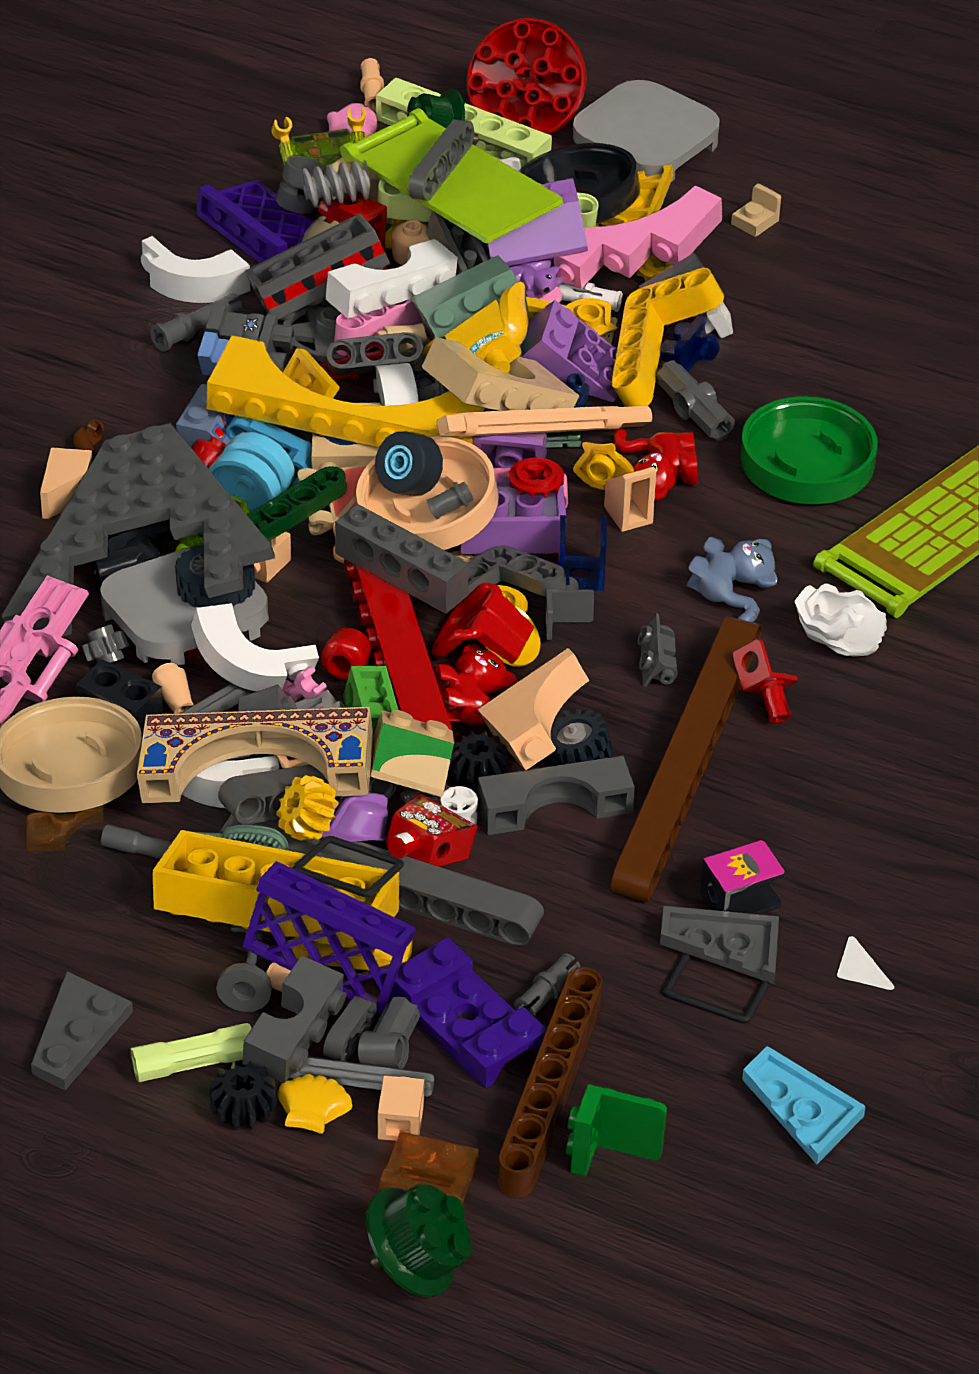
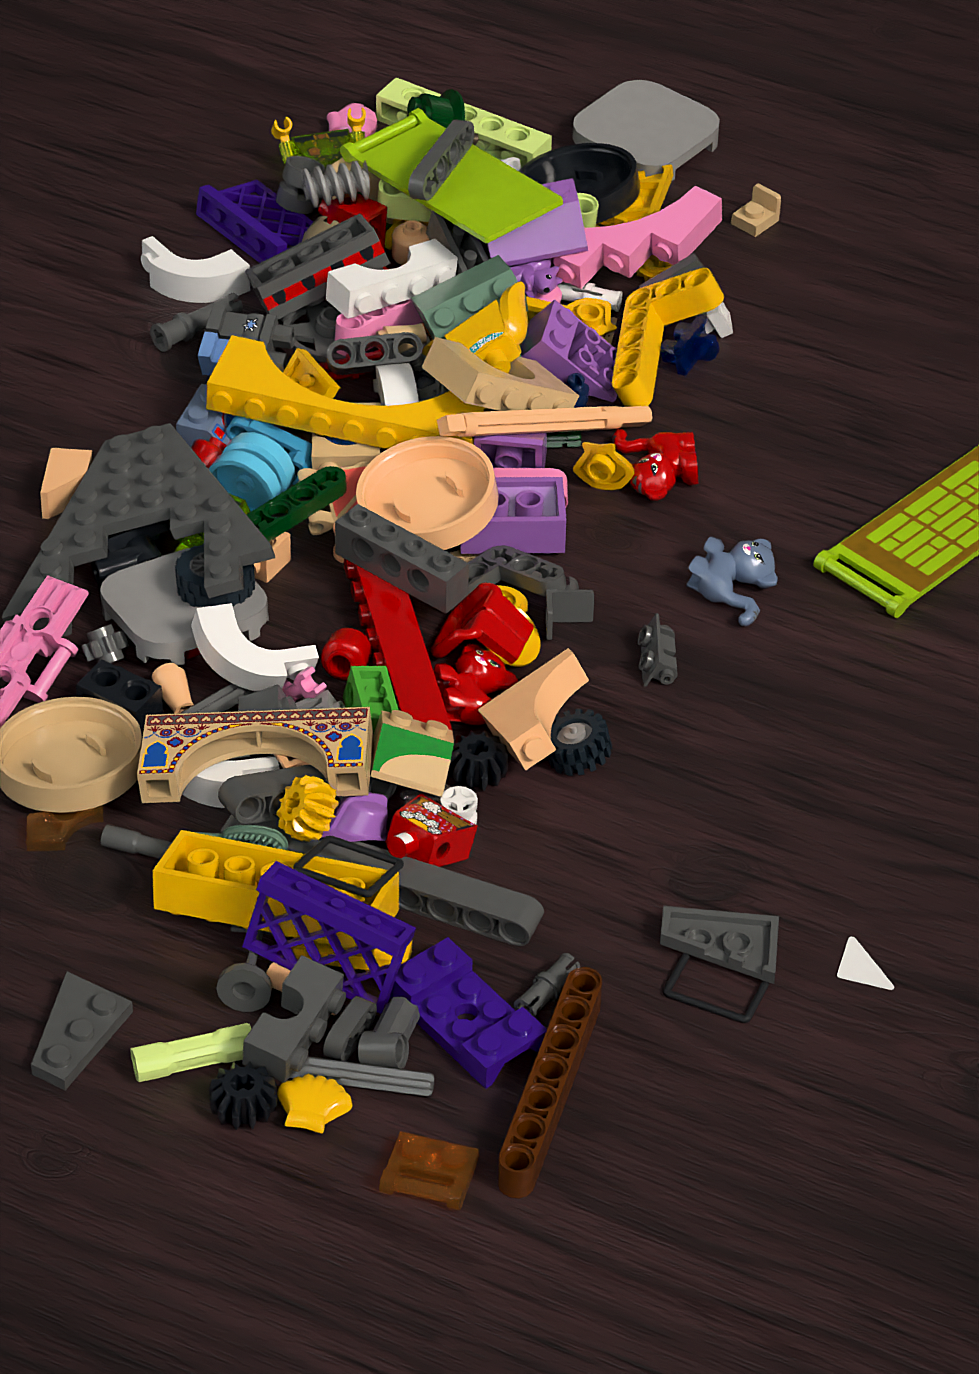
reddish brown arm [73,419,104,460] -> none
light nougat pin [360,58,384,111] -> none
dark green piece [366,1184,472,1298] -> none
black wheel [375,431,443,496] -> none
light nougat brick [378,1076,424,1143] -> none
dark grey pin [427,481,474,520] -> none
red bracket [467,18,587,135] -> none
dark grey arch [478,756,635,835] -> none
red gear [509,458,564,498] -> none
clear blue piece [558,515,607,591] -> none
green bracket [566,1084,667,1177] -> none
light nougat slope [604,467,657,532] -> none
reddish brown beam [611,616,761,902] -> none
dark grey piece [656,360,735,441] -> none
piece [700,840,785,915] -> none
red bracket [733,639,798,724] -> none
green brick [740,396,878,504] -> none
medium azure wing [742,1046,865,1165] -> none
white hair [794,583,887,657] -> none

